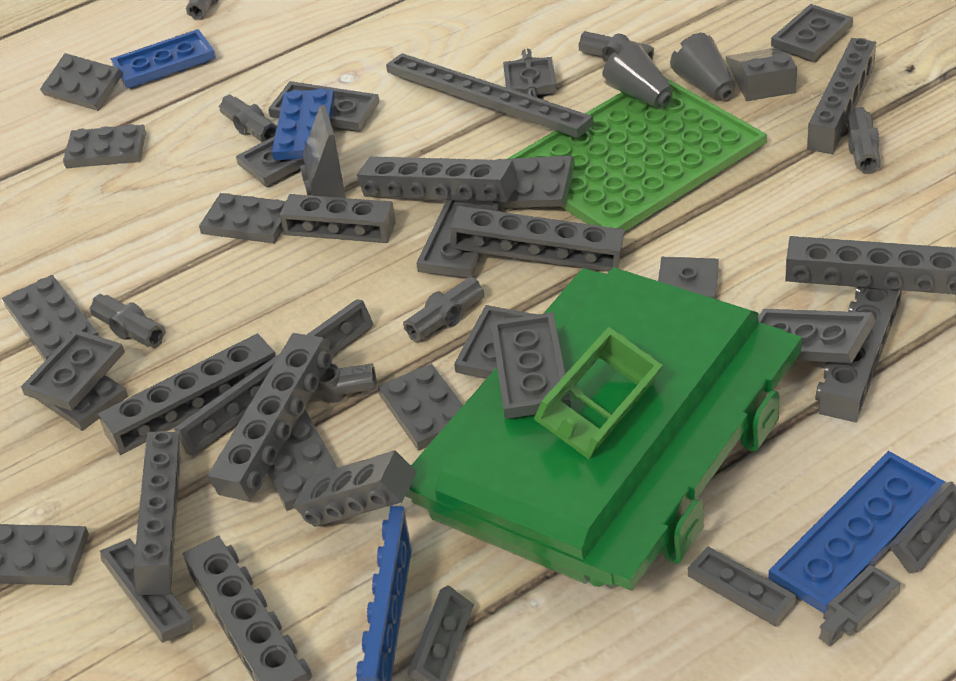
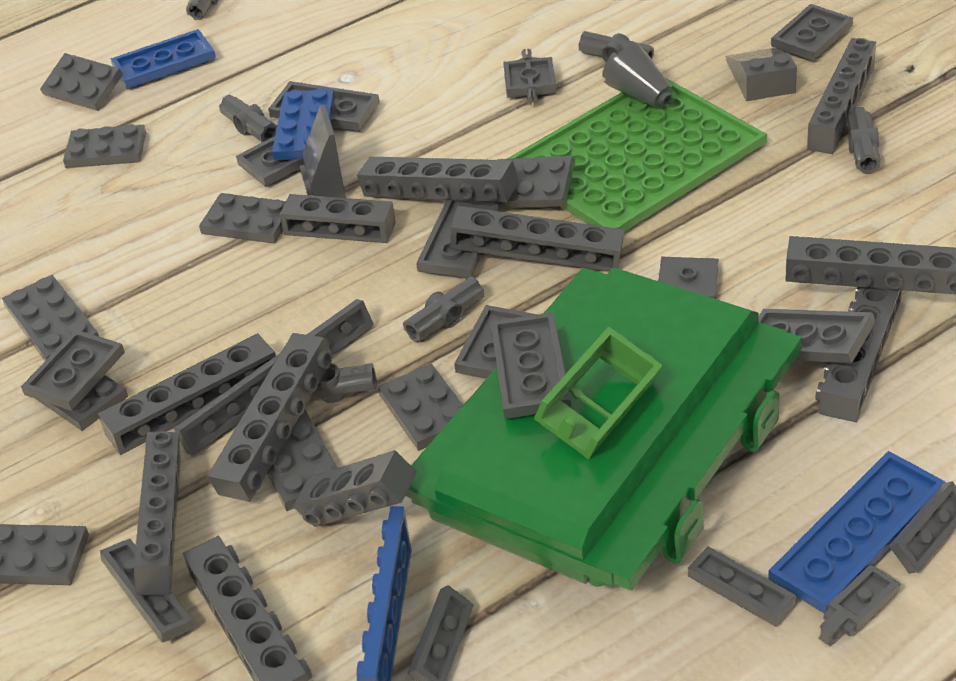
dark grey piece [89,294,166,348] -> none
dark grey plate [386,53,594,138] -> none
dark grey cone [670,32,735,101] -> none

